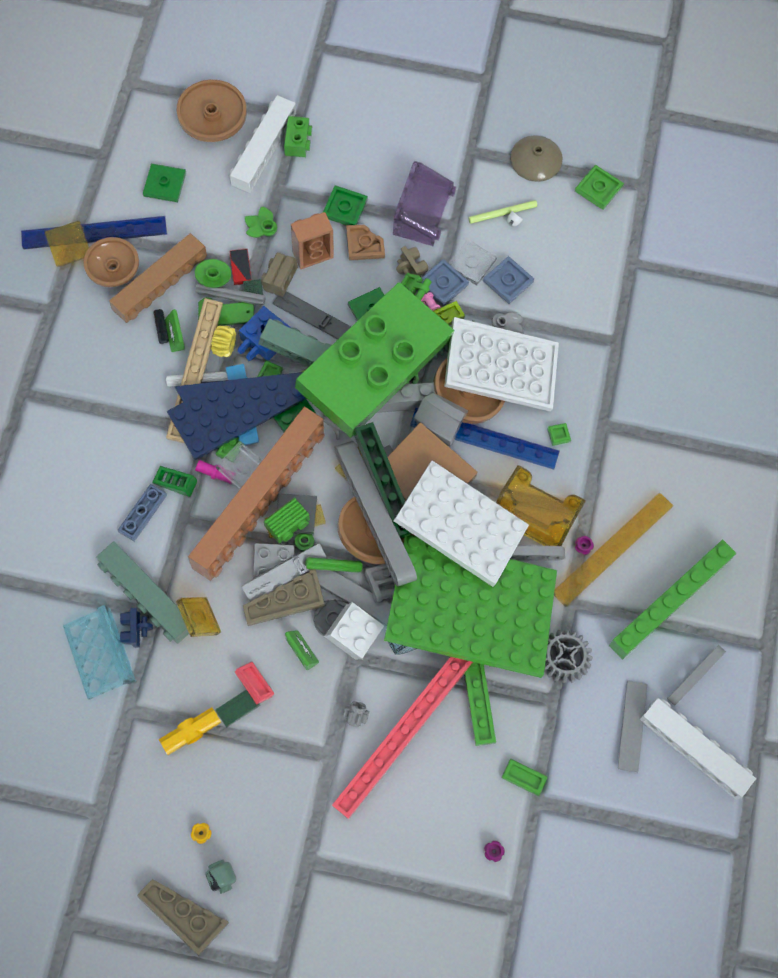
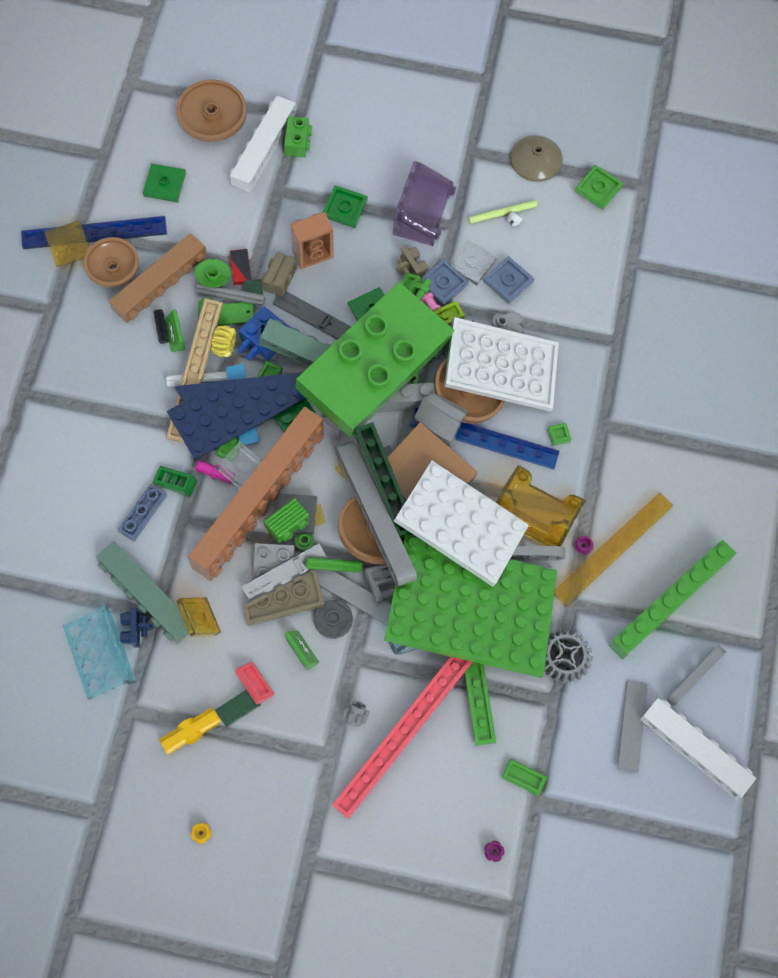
dark tan wing [137,879,229,956] -> none
sand green head [205,860,236,894] -> none
bright green plate [245,207,277,238] -> none
white brick [324,602,384,660] -> none
medium nougat plate [346,225,385,261] -> none

